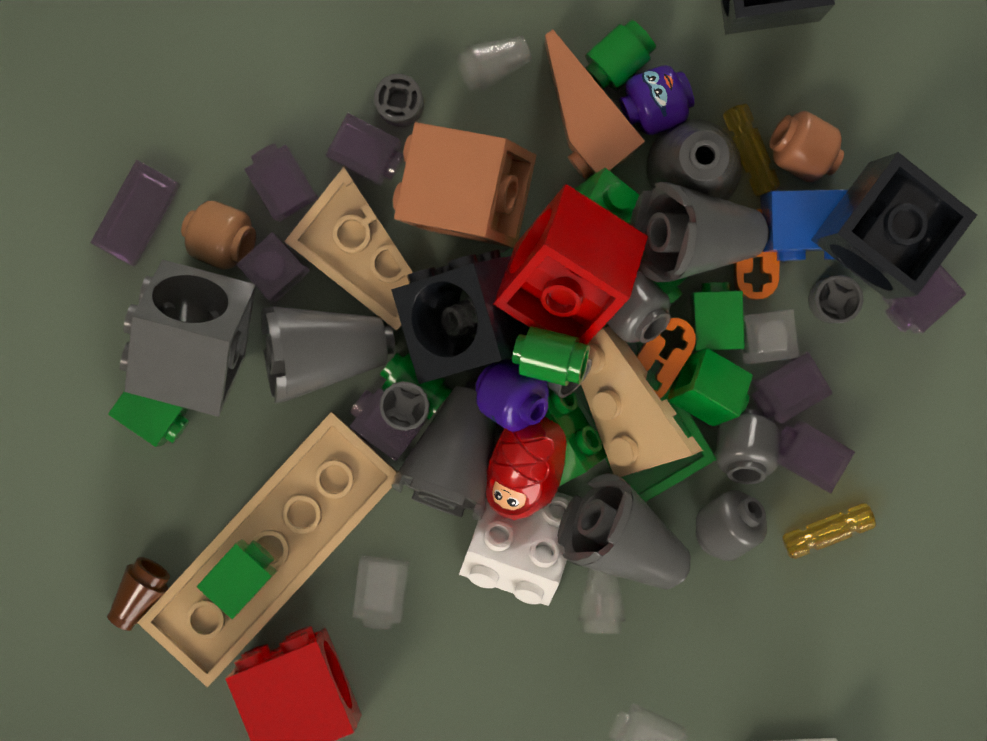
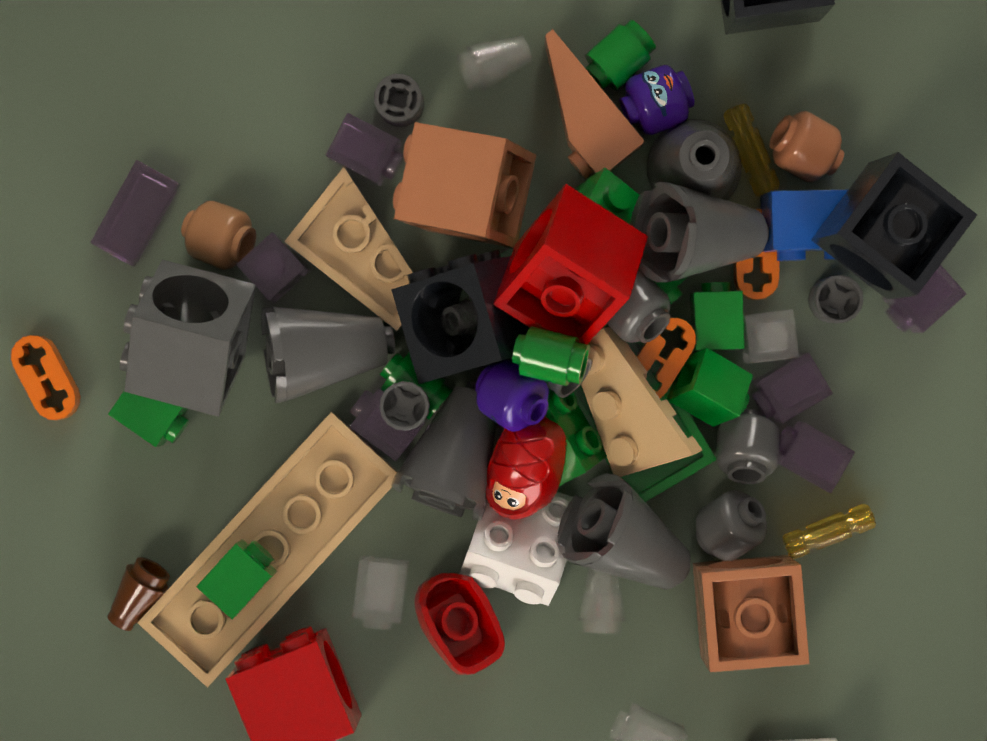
brick [244,144,319,222] -> none
none -> orange beam [11,335,81,420]
none -> red piece [414,573,505,675]
none -> nougat brick [693,555,809,672]

